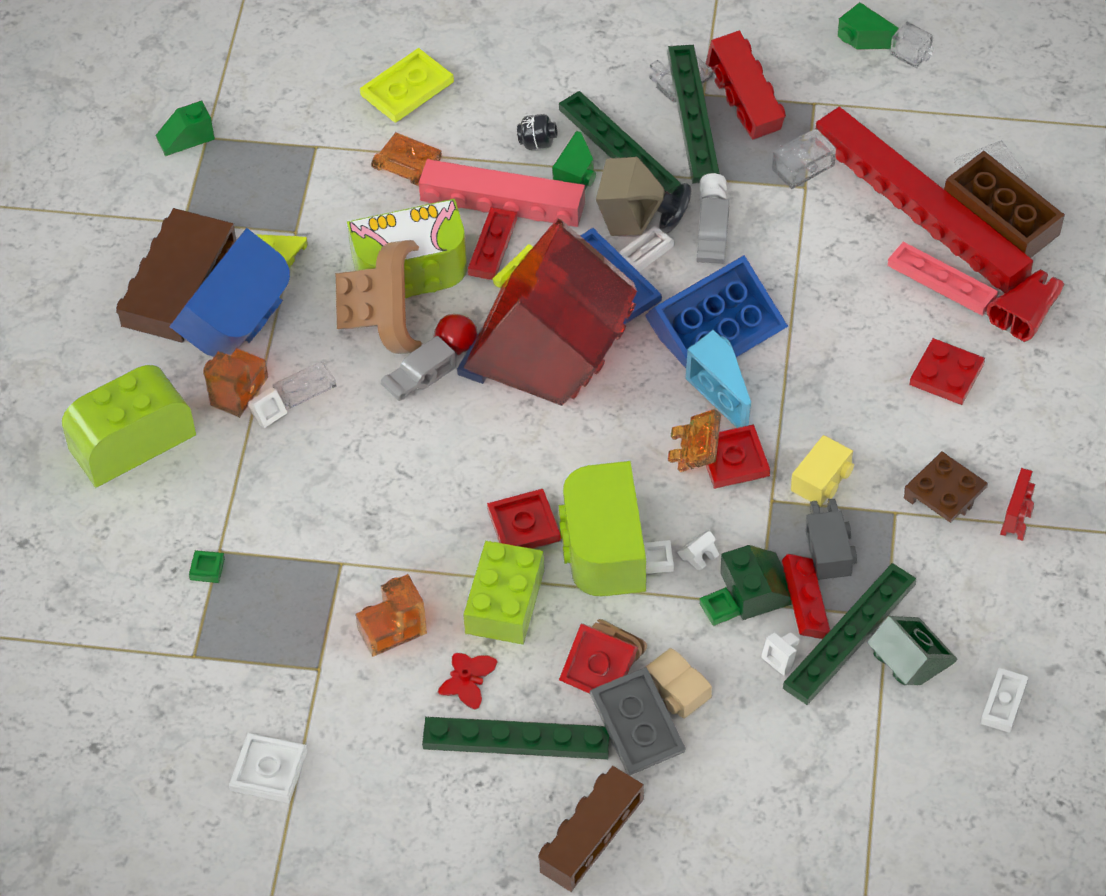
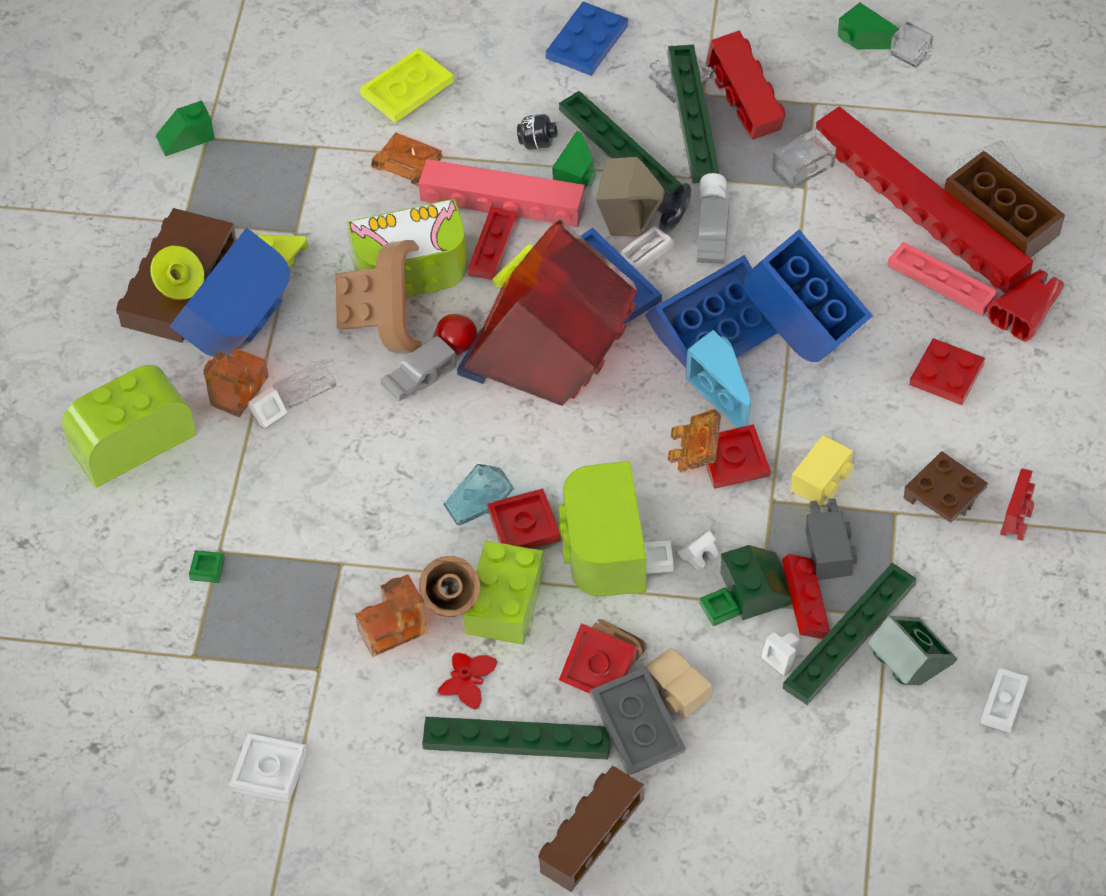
none -> neon yellow dish [151,246,204,300]
none -> medium nougat cone [419,556,480,617]
none -> clear light blue slope [443,464,515,526]
none -> blue plate [546,1,628,76]
none -> blue brick [744,229,873,362]

